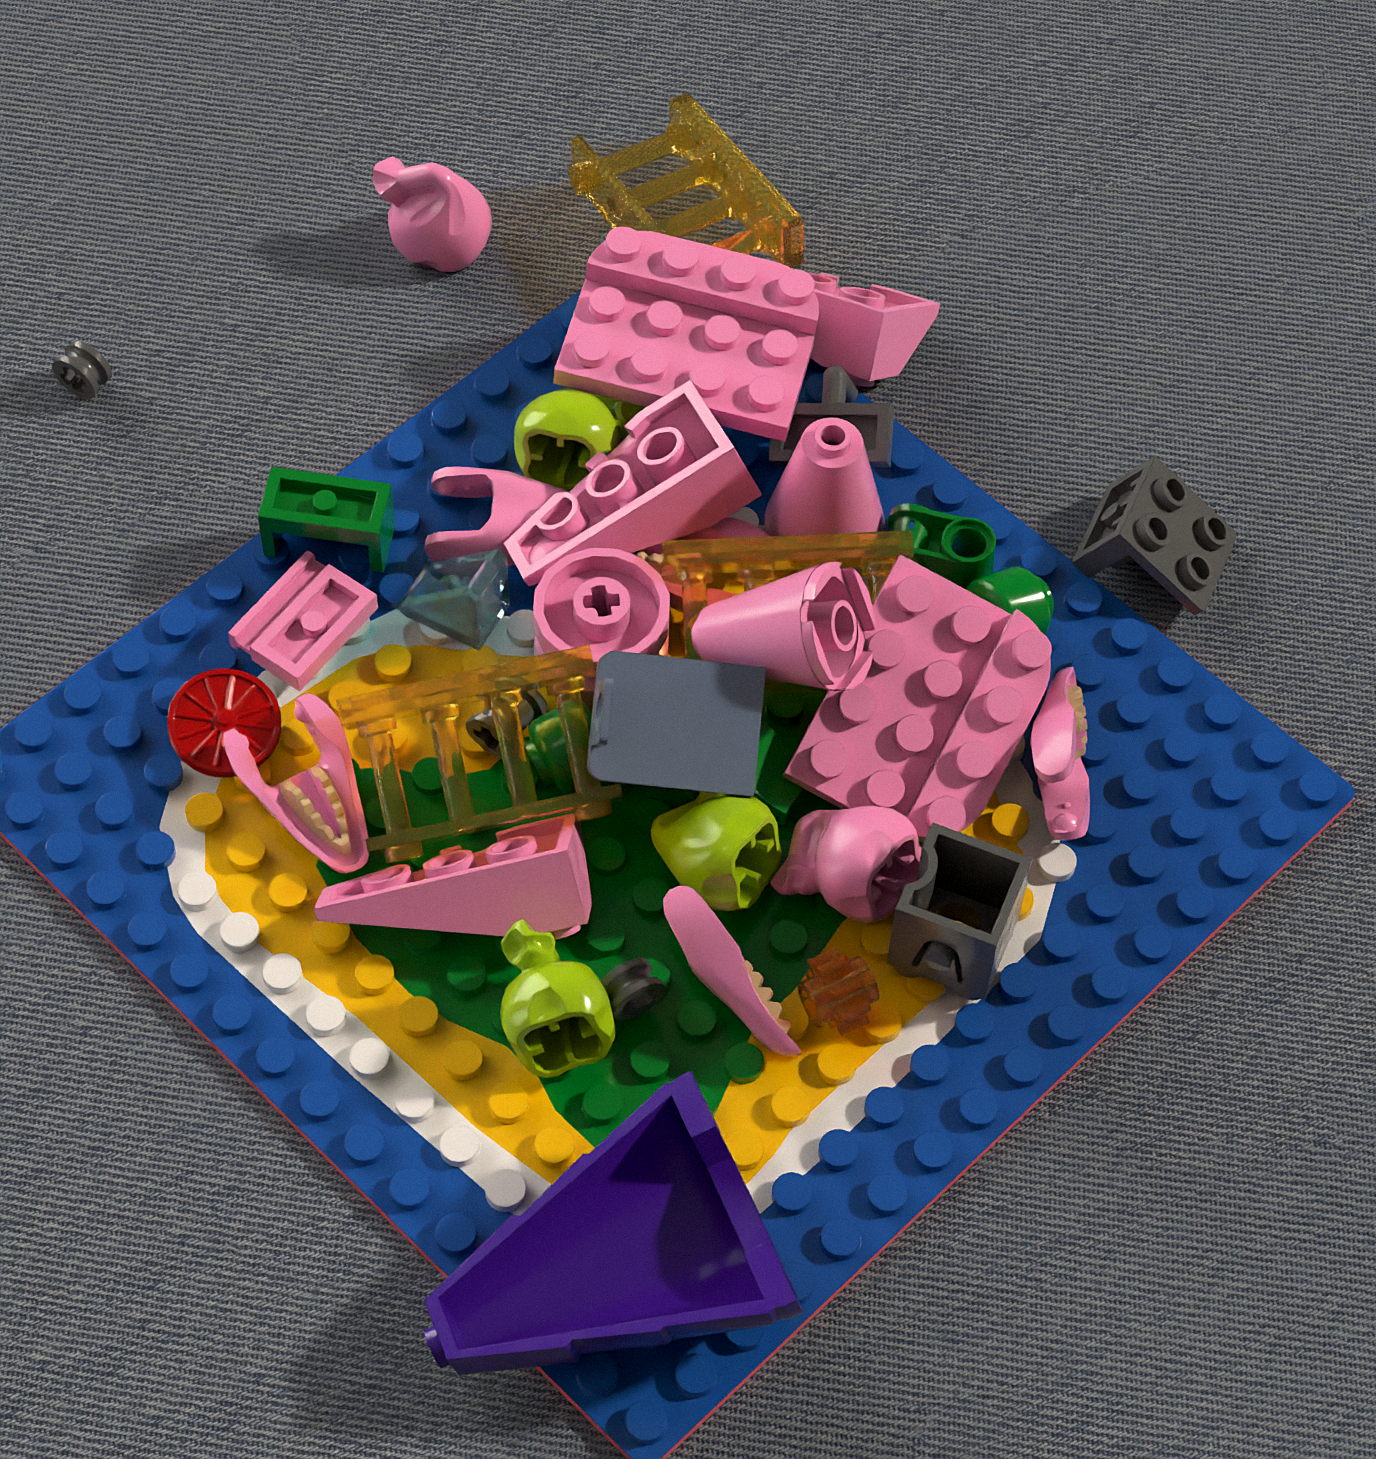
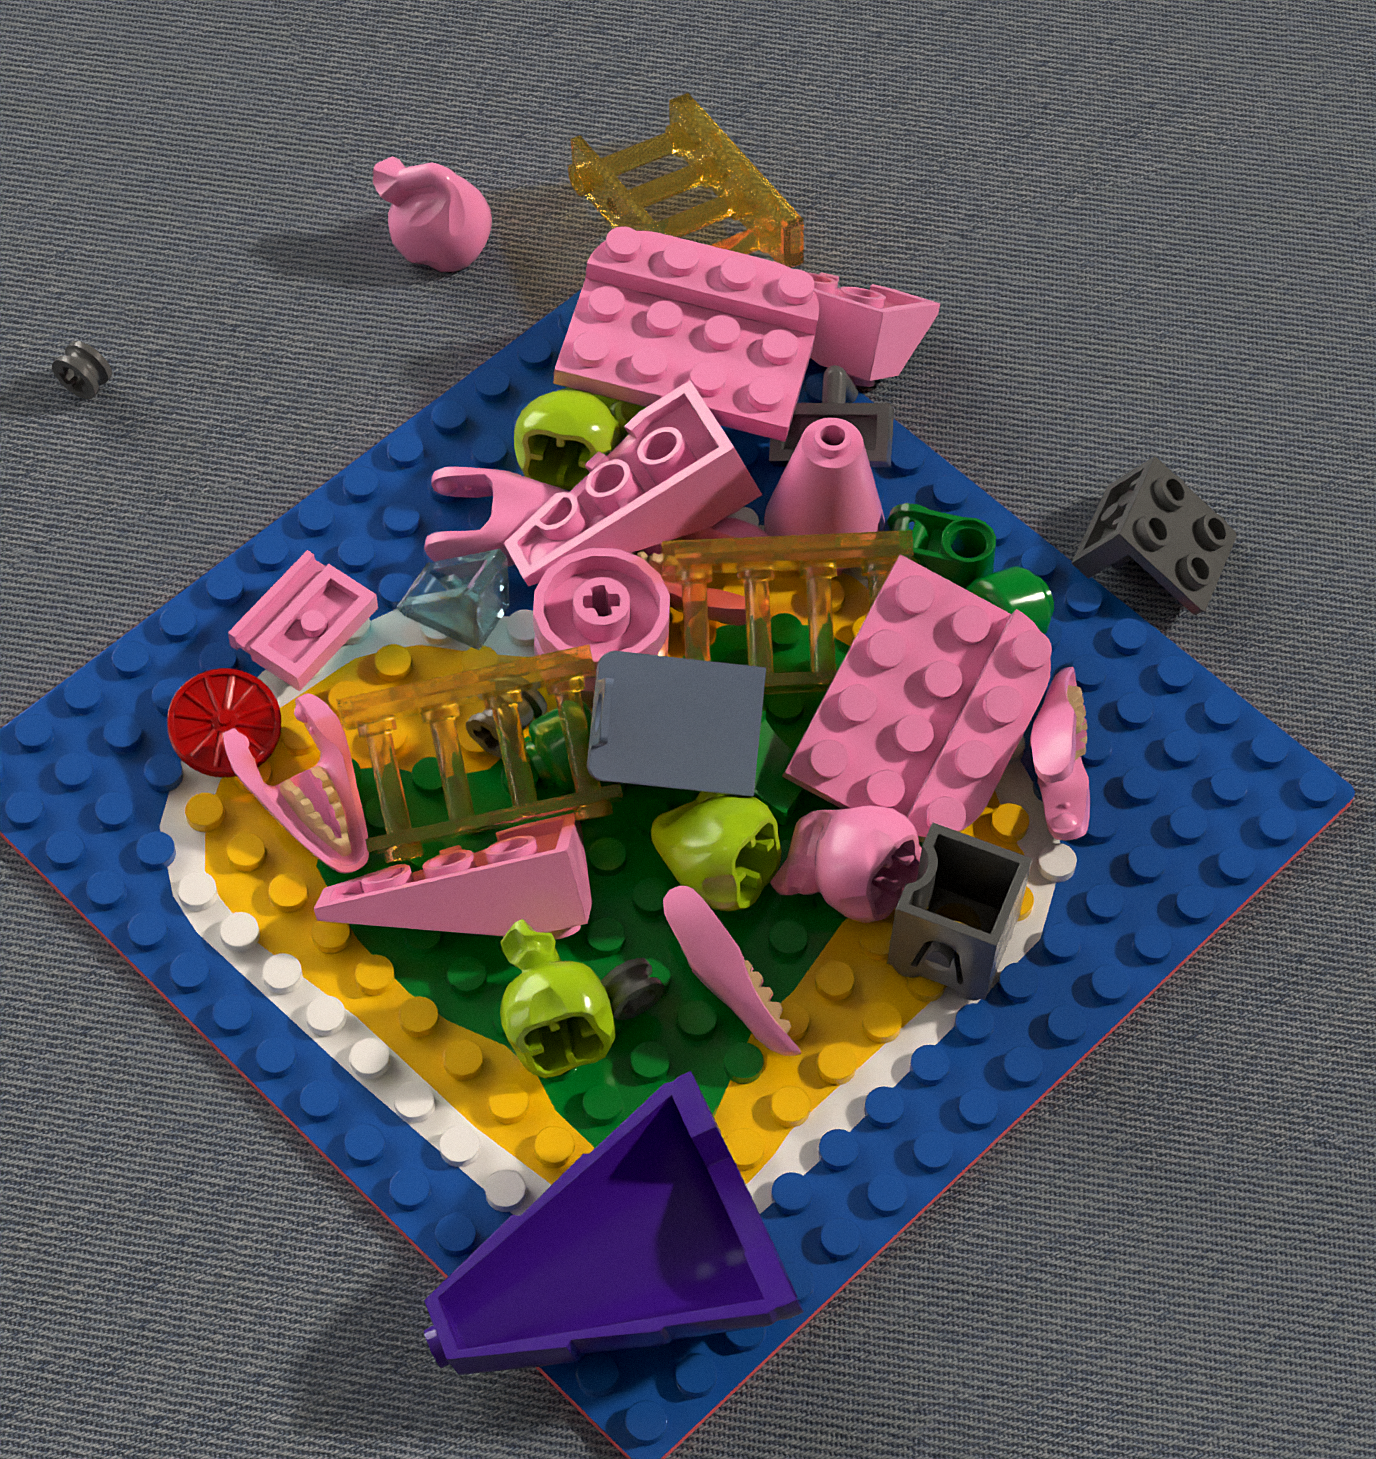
green panel [258,467,395,572] -> none
bright pink cone [691,562,875,691] -> none
clear orange gear [797,948,879,1036] -> none

